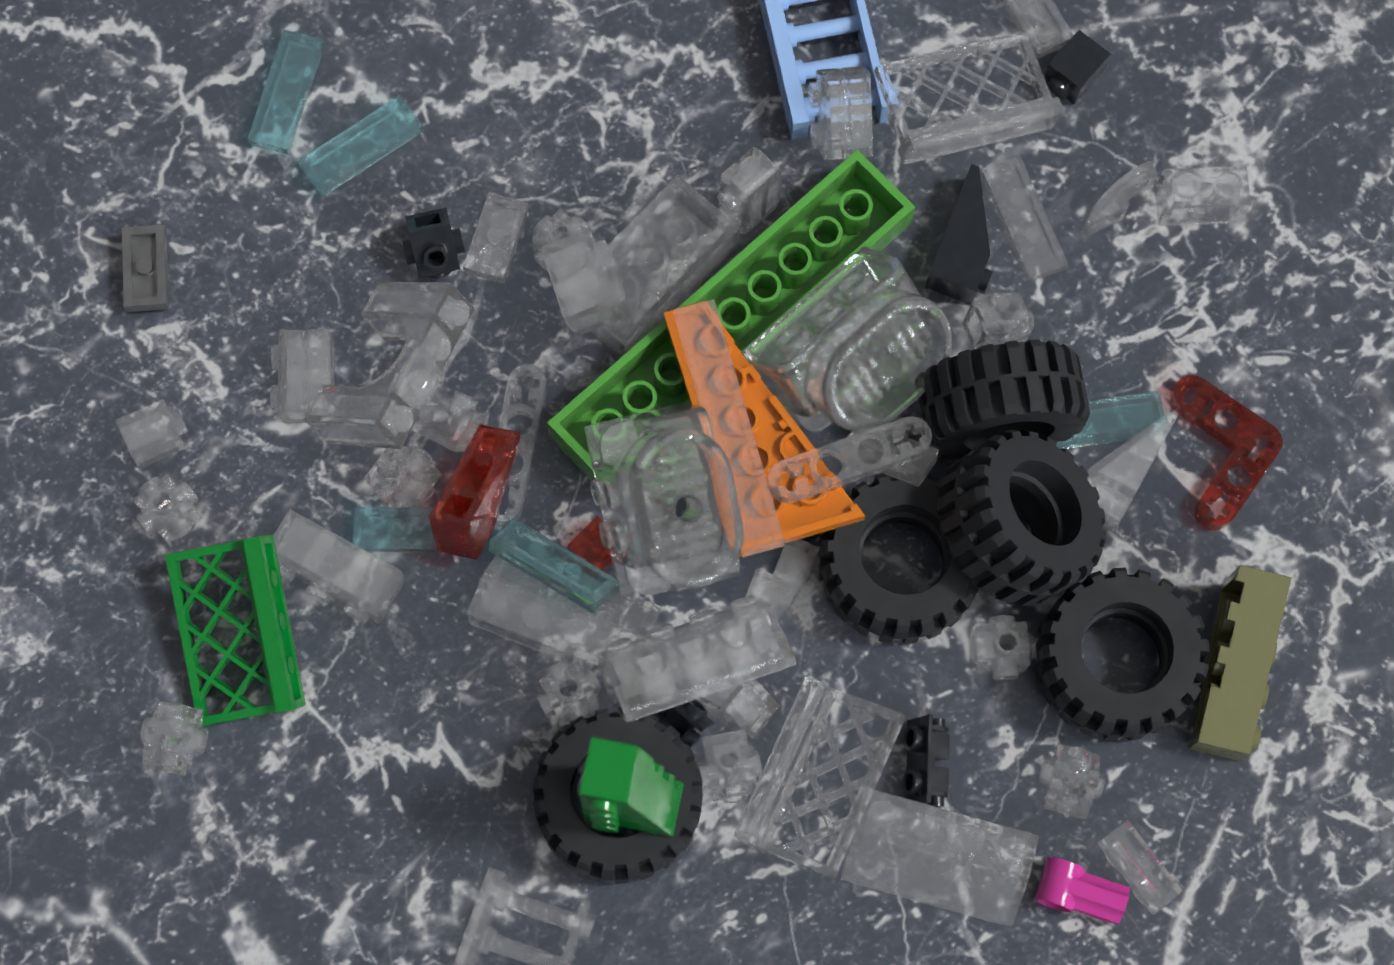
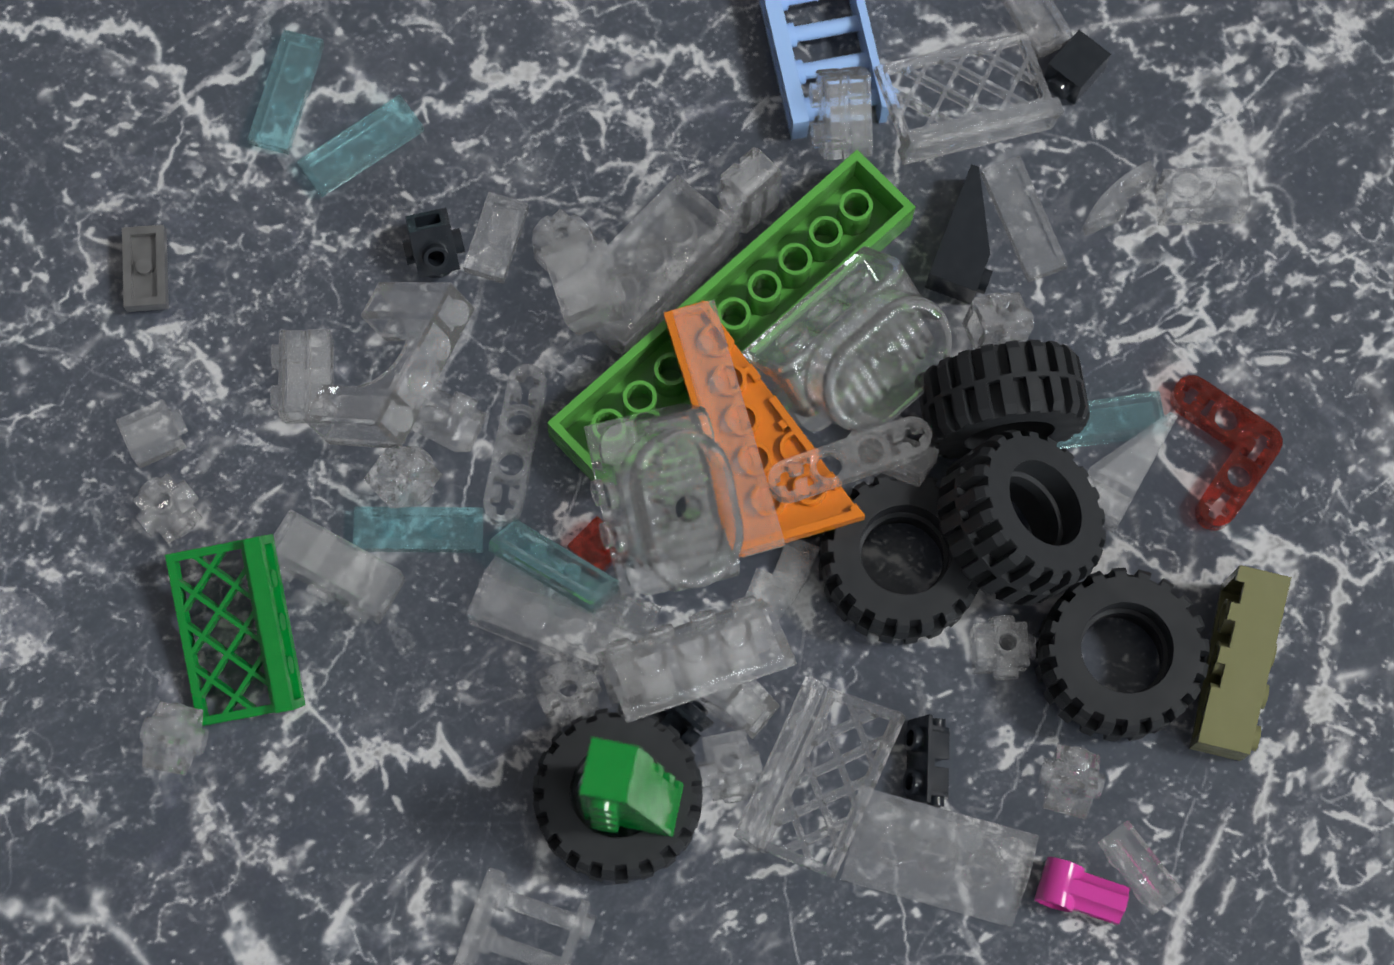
clear red slope [429,424,521,560] -> none

